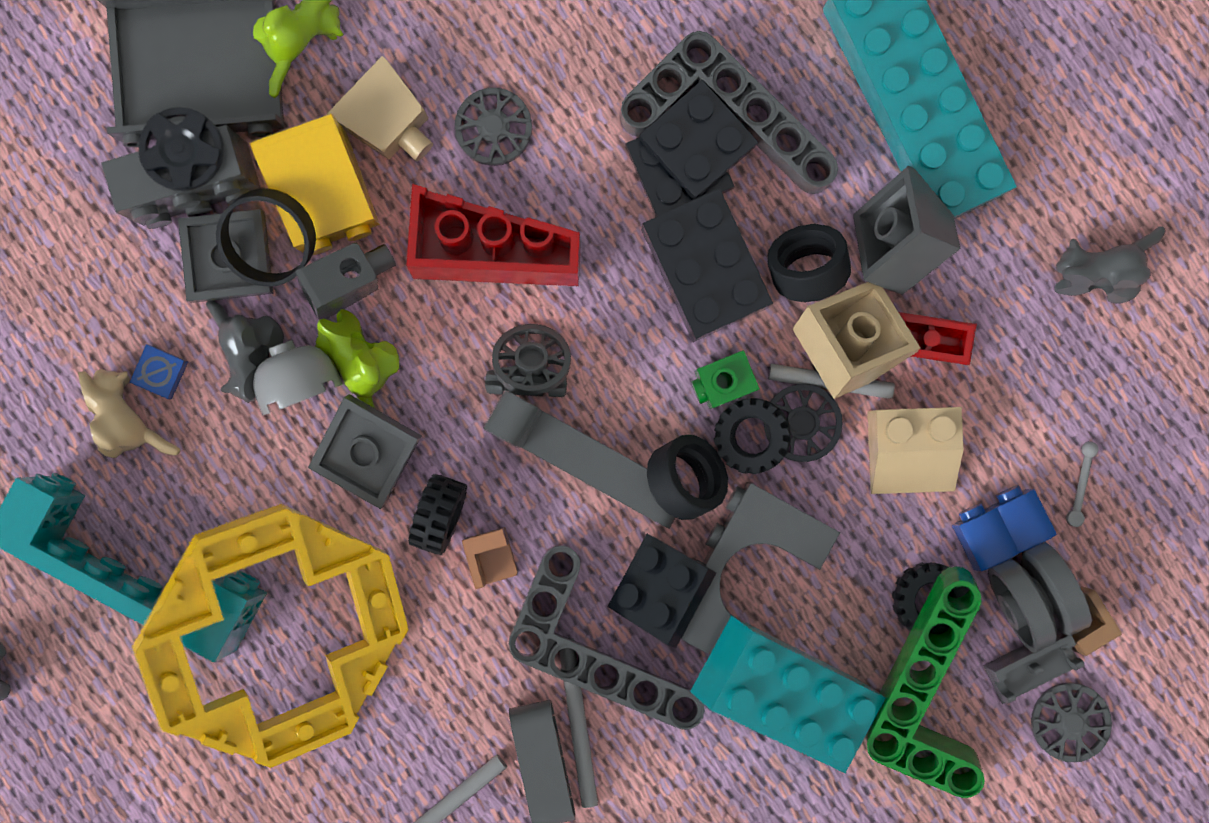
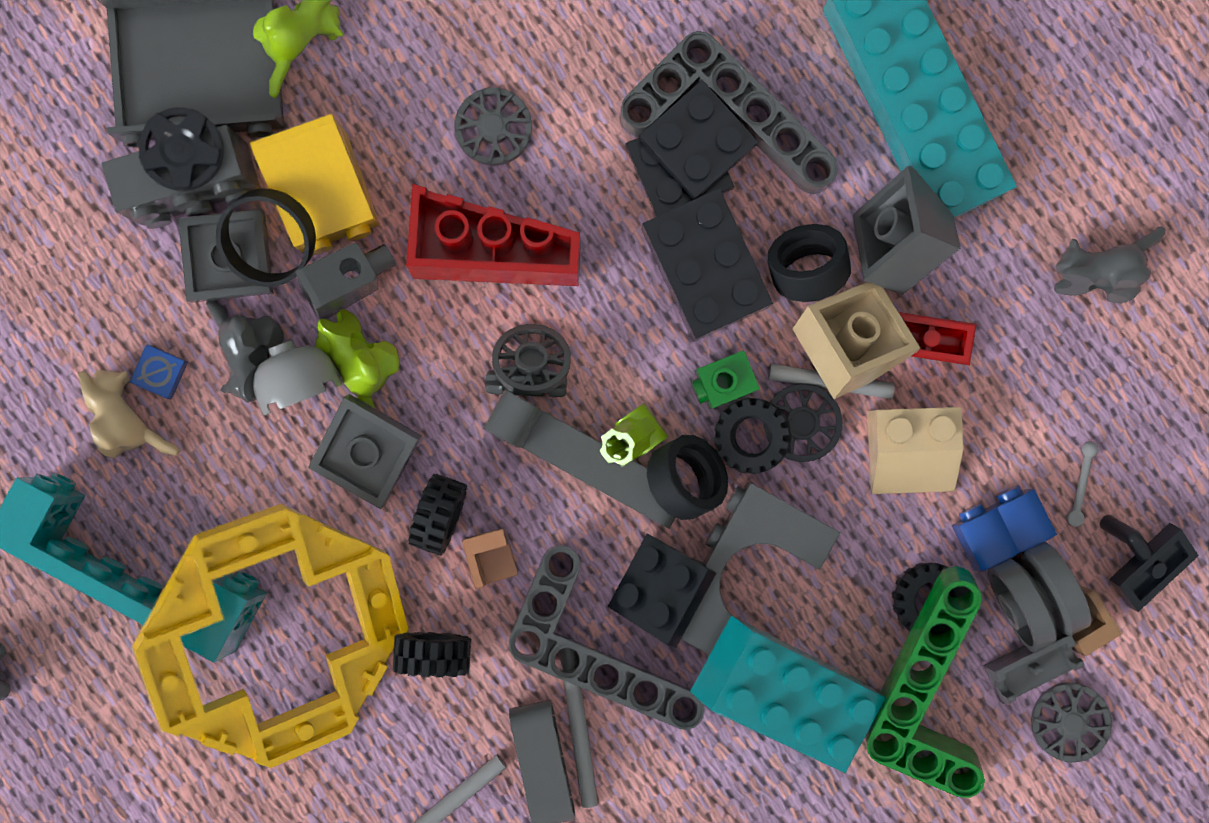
tan torso [327,56,433,162] -> none
none -> black tyre [393,632,471,678]
none -> lime piece [600,403,668,466]
none -> black plate [1100,515,1199,612]

